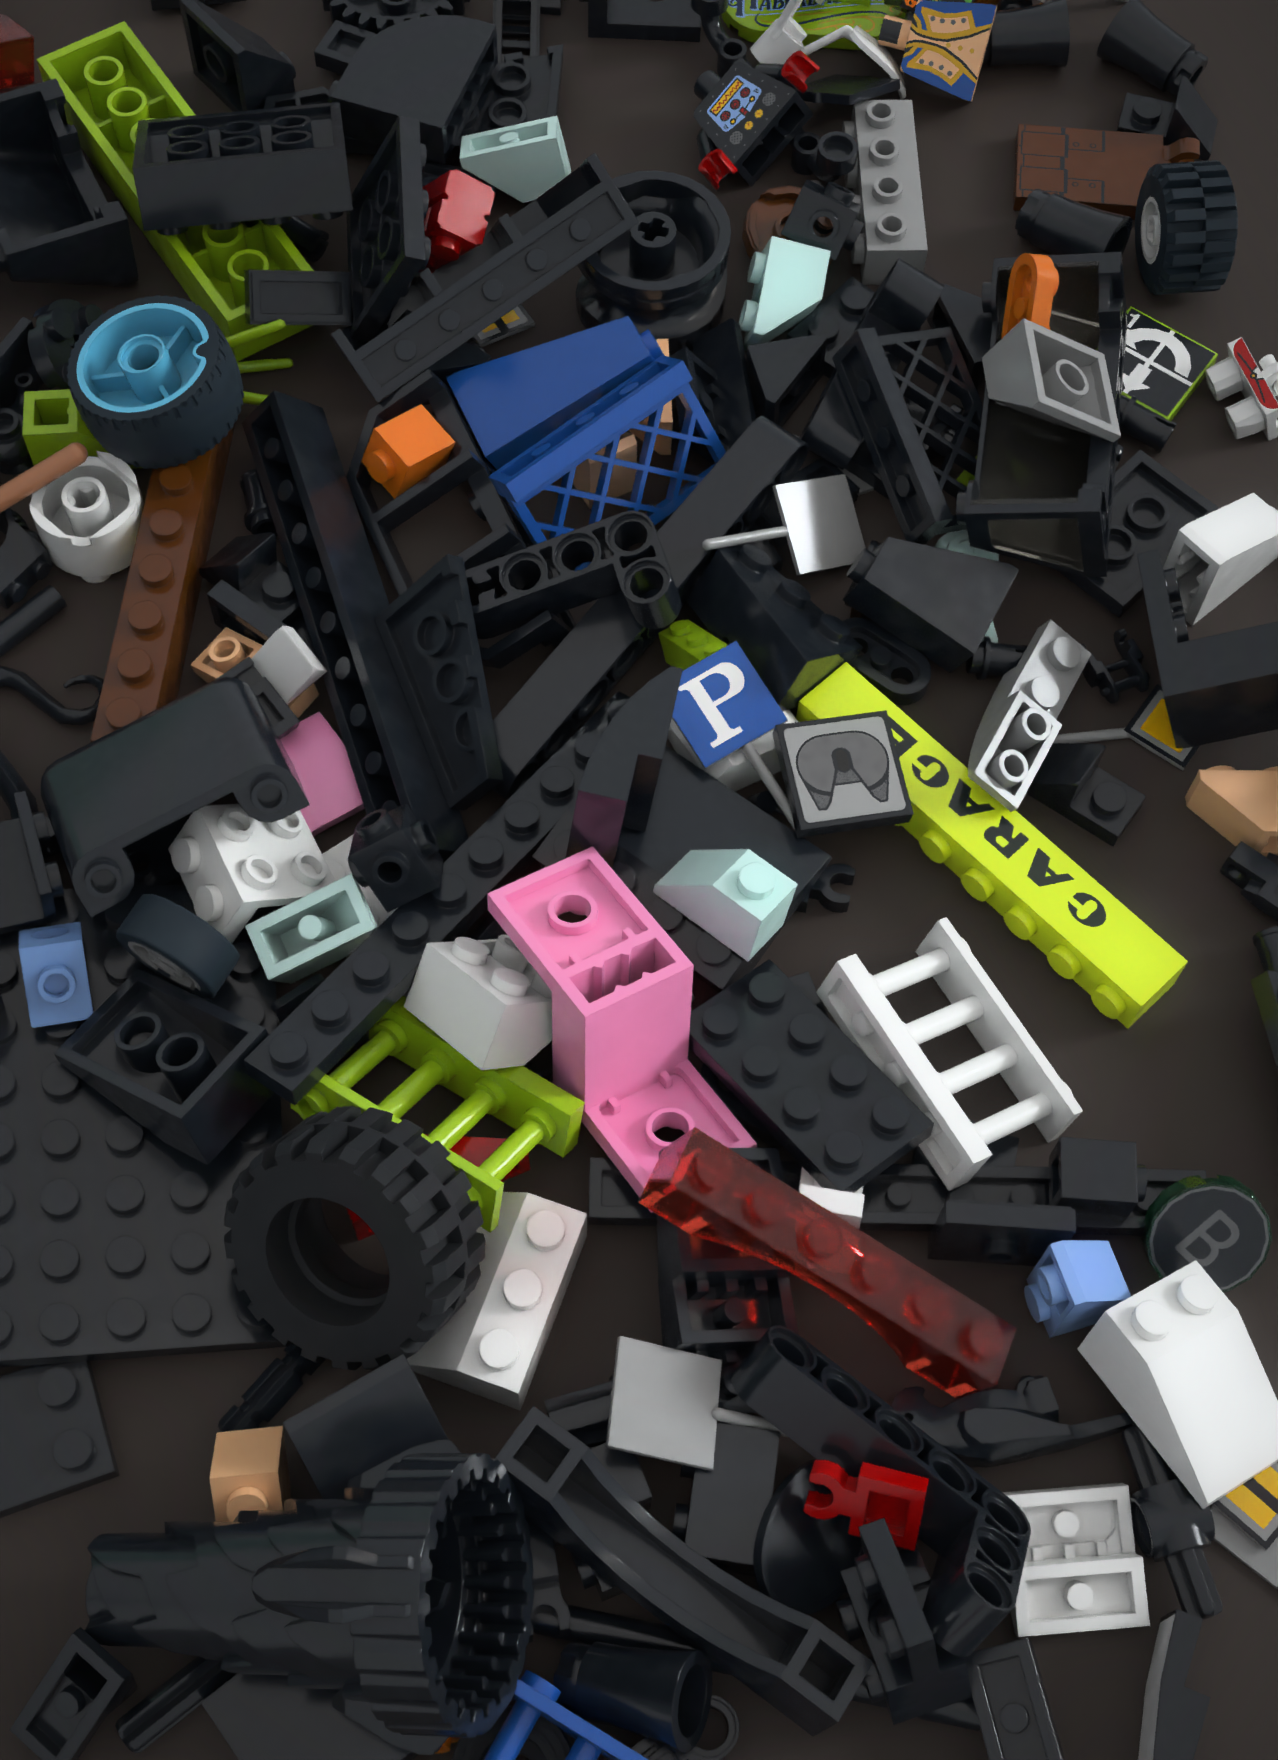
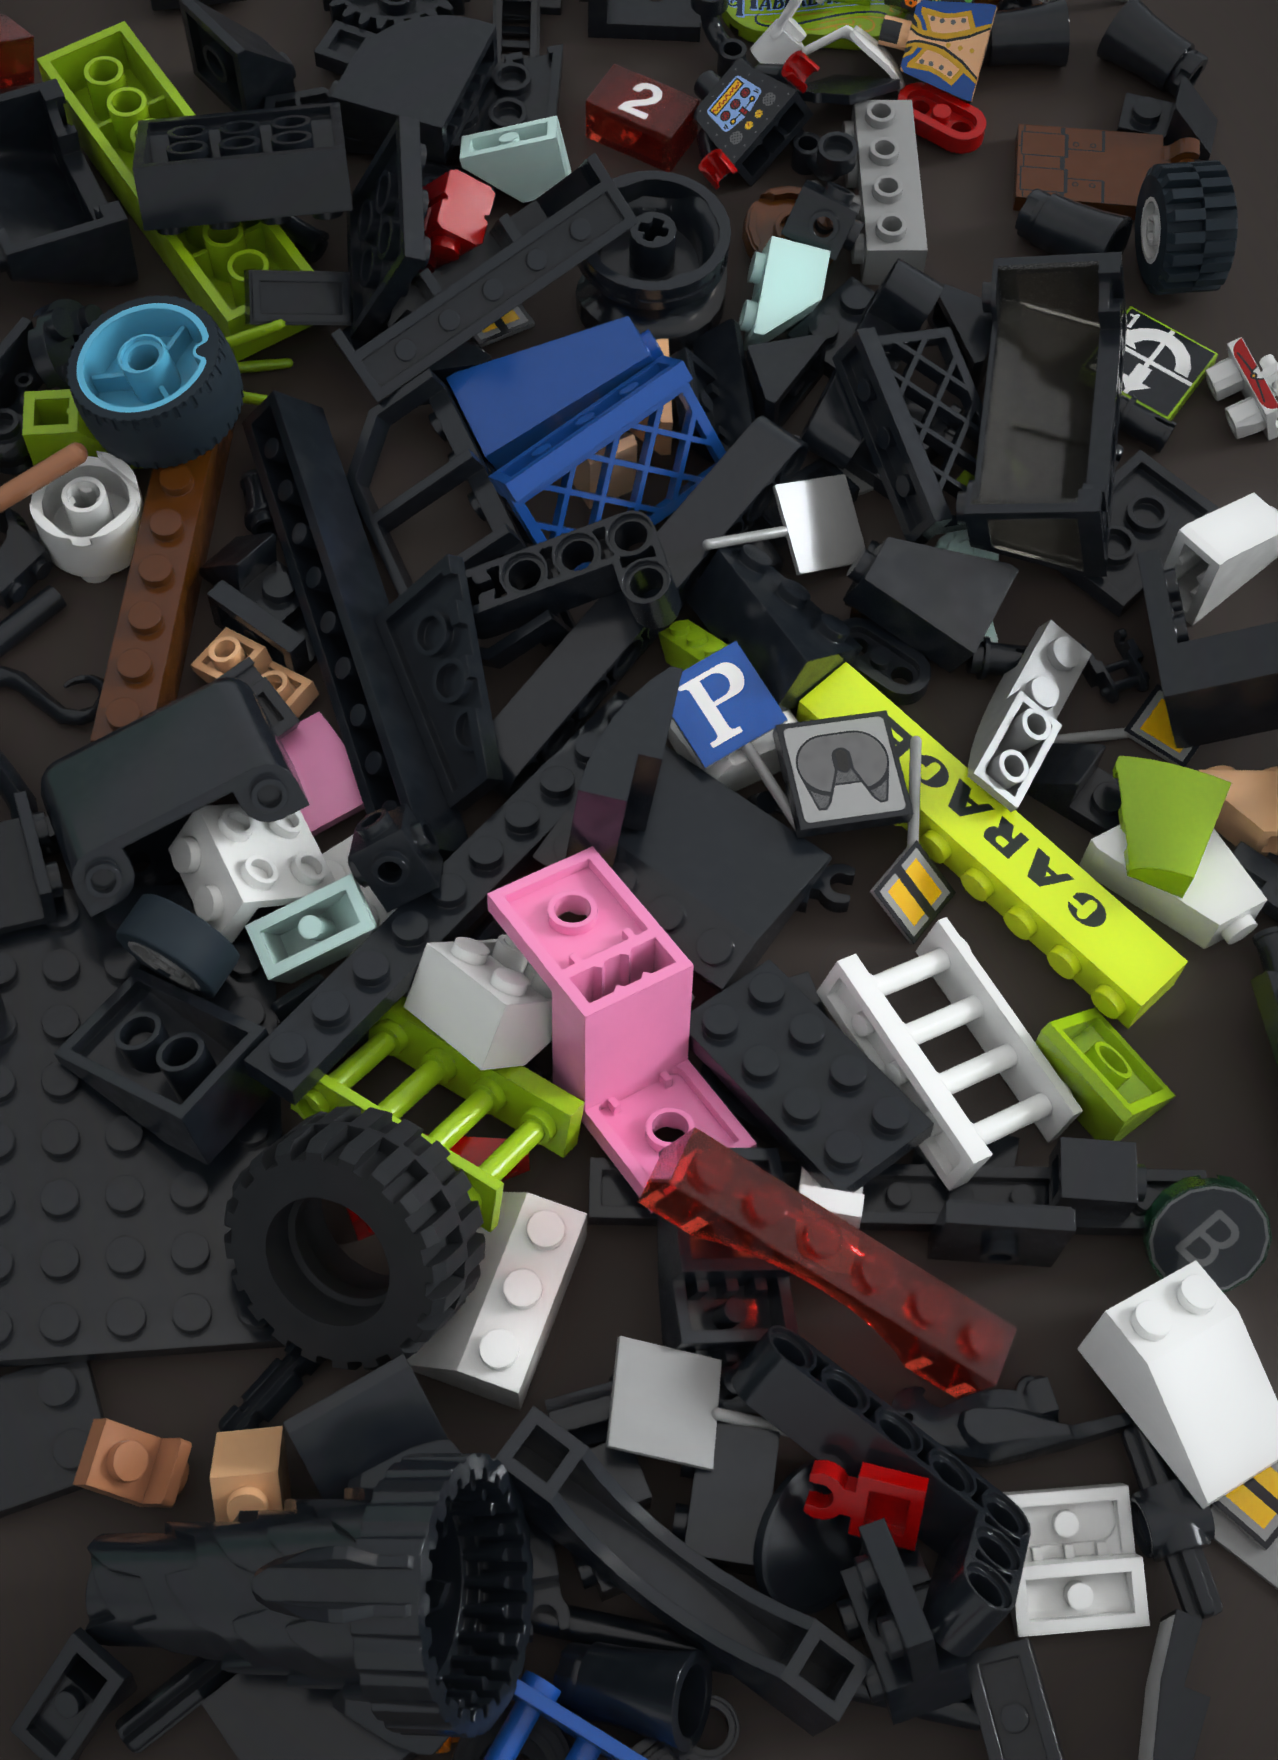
medium blue bracket [19,922,93,1028] -> none
white slope [252,625,327,705] -> none
orange brick [361,404,455,499] -> none
light aqua slope [653,849,798,962] -> none
light grey slope [982,318,1121,442] -> none
orange plate [1001,253,1059,339] -> none
light blue slope [1024,1240,1131,1338] -> none
none -> nougat bracket [73,1418,192,1508]
none -> clear red brick [586,64,699,172]
none -> piece [870,736,956,944]
none -> red plate [897,82,987,154]
none -> lime slope [1035,1007,1176,1141]
none -> white slope [1079,824,1267,949]
none -> lime slope [1112,756,1231,898]

